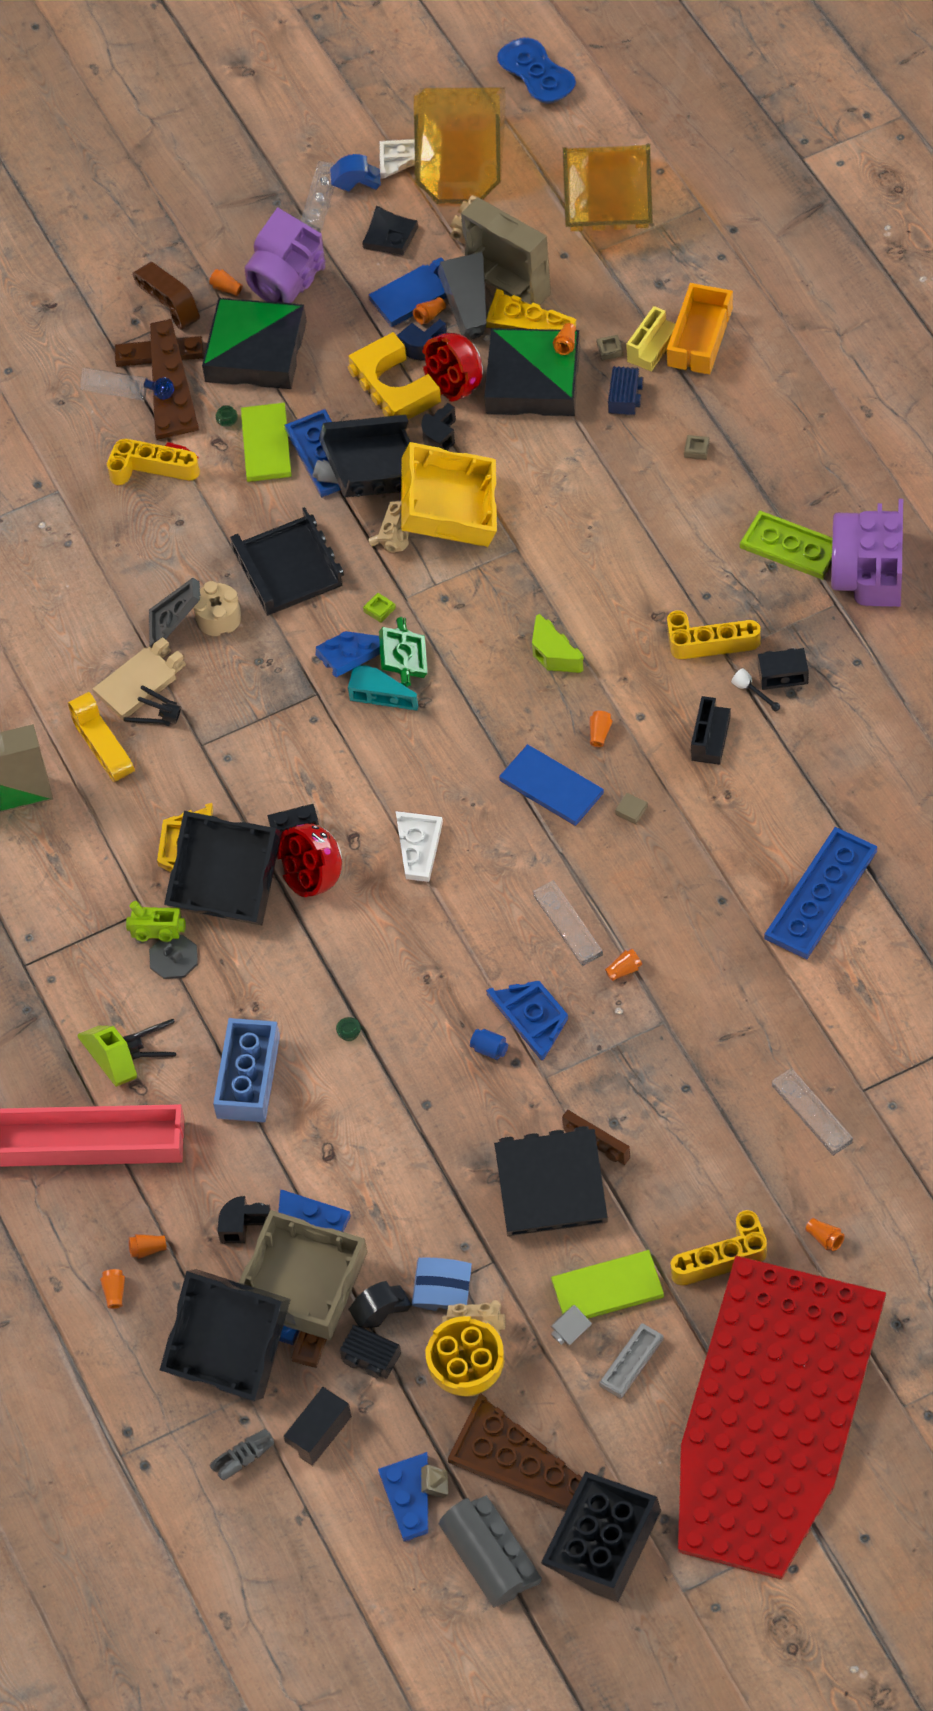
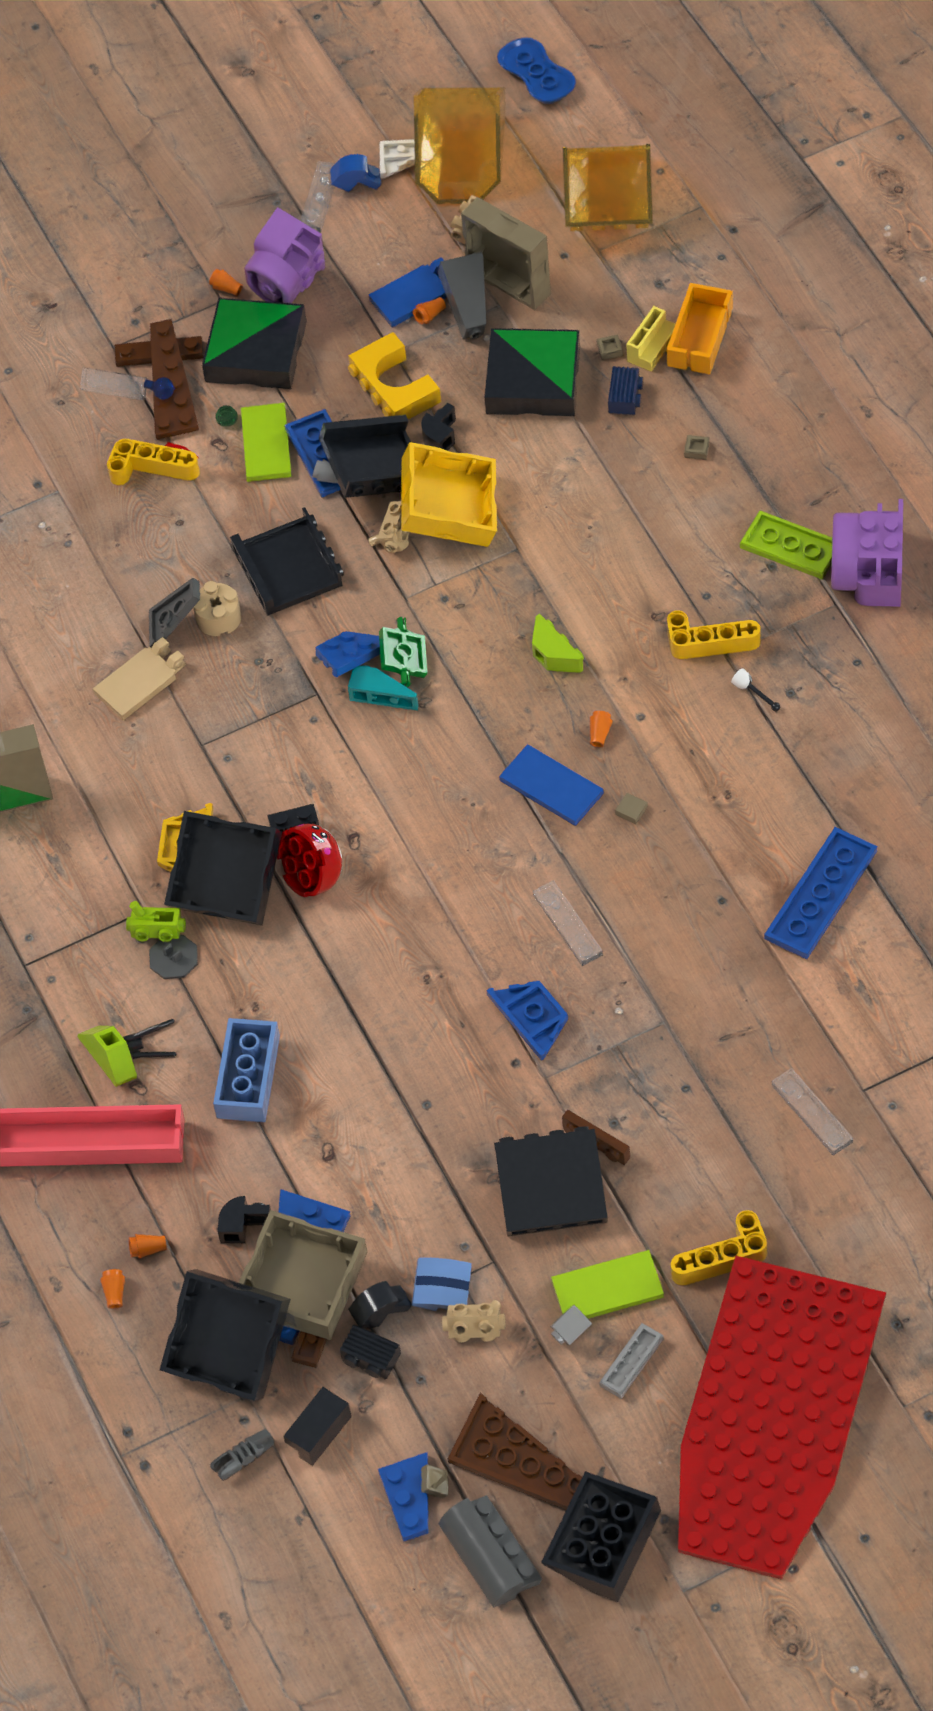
yellow beam [68,692,135,782] -> none
black plant [123,685,181,726] -> none
reddish brown beam [132,262,200,330] -> none
clear green plate [336,1017,361,1041] -> none
black plate [362,206,419,255] -> none
lime tile [363,593,396,623] -> none
dark blue brick [396,319,447,361] -> none
white wing [396,811,443,882] -> none
red cylinder [422,333,483,402] -> none
yellow cylinder [425,1316,504,1396] -> none
blue brick [470,1029,508,1060] -> none
yellow wing [486,289,577,330] -> none
orange cone [553,323,576,355] -> none
orange cone [605,949,643,981] -> none
black piece [691,696,731,765] -> none
black brick [758,648,809,690] -> none
orange cone [806,1218,845,1251] -> none

